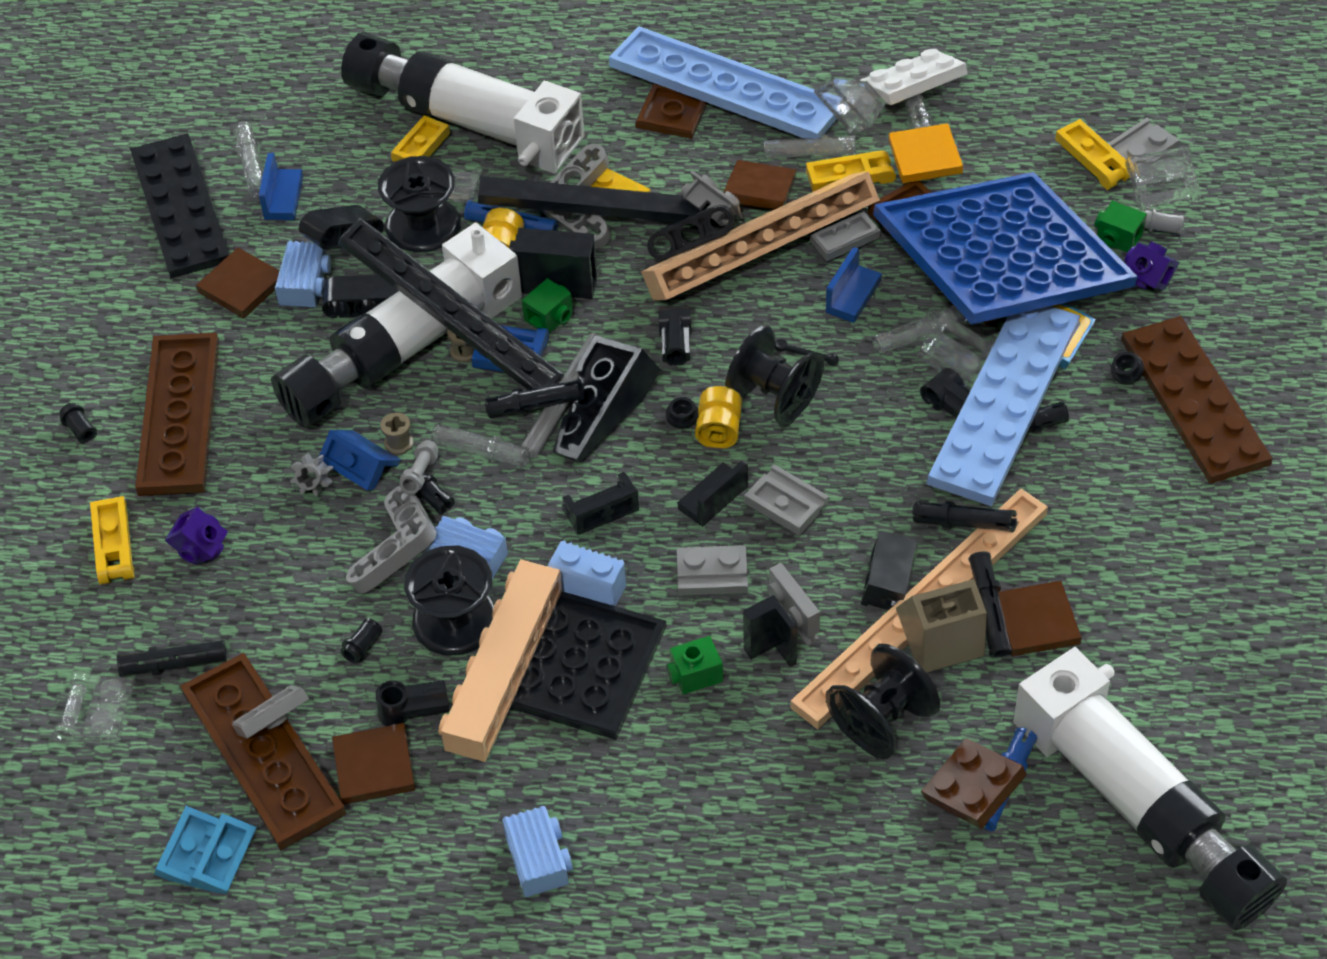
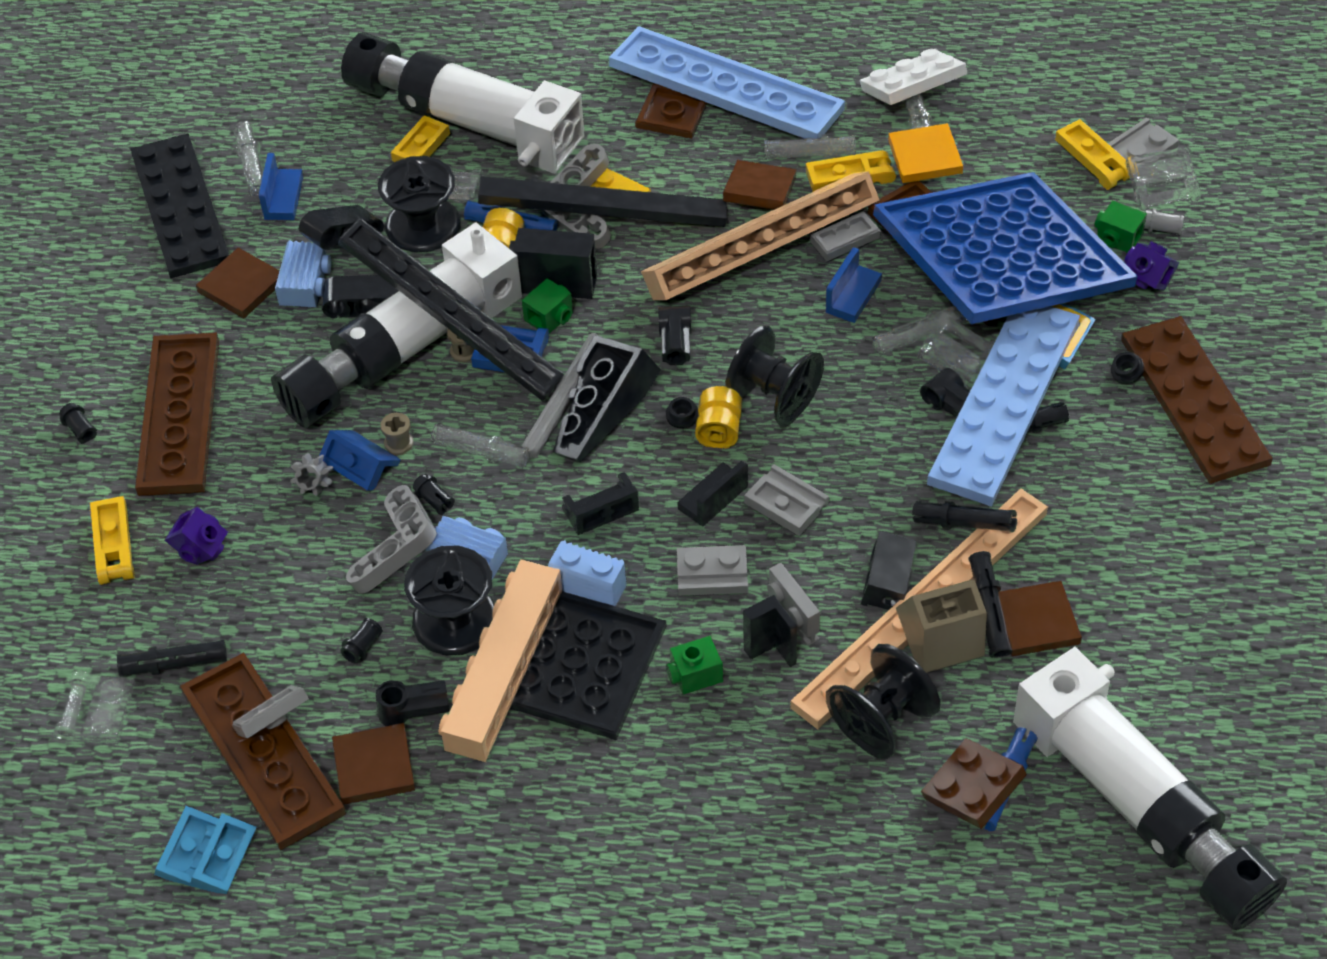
light grey bar [400,440,439,494] -> none
black pin [485,379,585,419] -> none
light blue brick [502,806,573,897] -> none
black beam [647,204,735,260] -> none
light grey hinge [681,170,743,226] -> none
black hinge [775,339,839,366] -> none
clear slope [814,78,886,135] -> none

